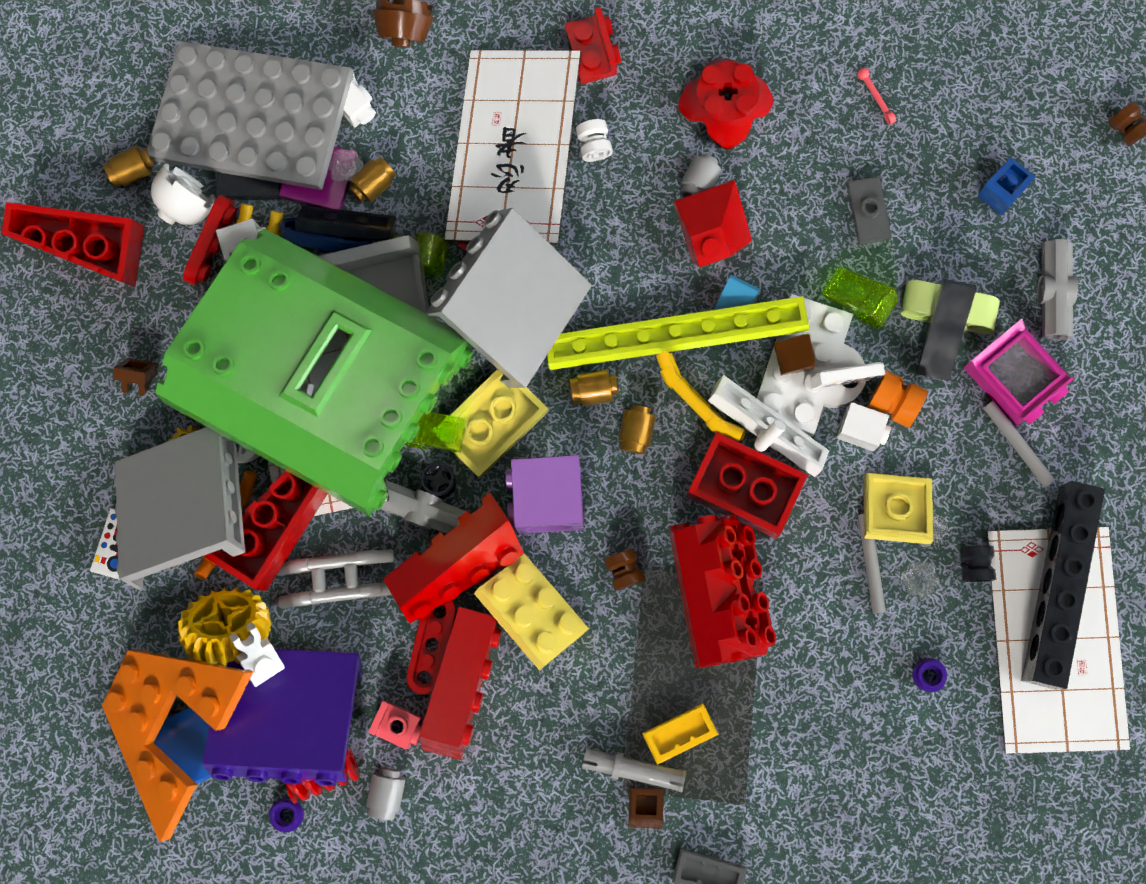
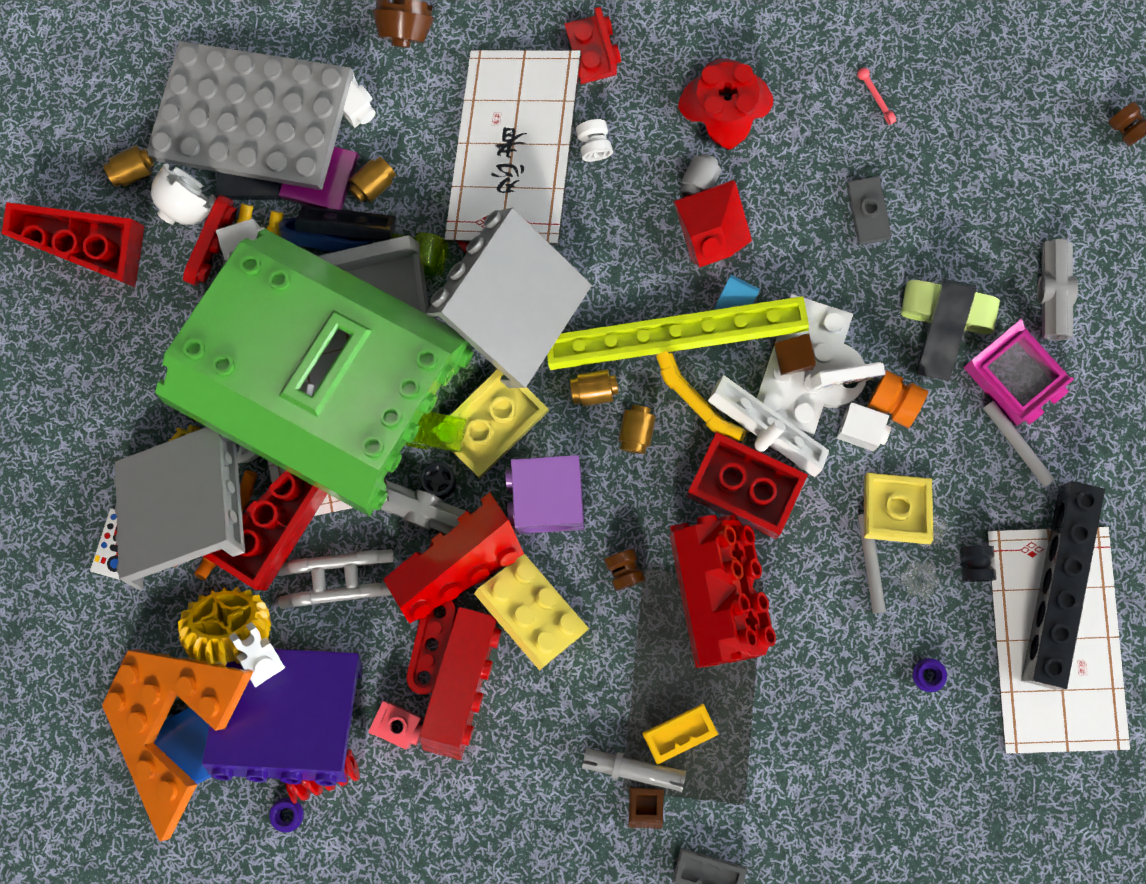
reddish brown tile [114,358,158,396] -> none
clear plant [328,149,364,182] -> none
light grey brick [366,767,406,820] -> none
clear neon green plate [822,266,898,329] -> none
blue slope [978,158,1036,215] -> none

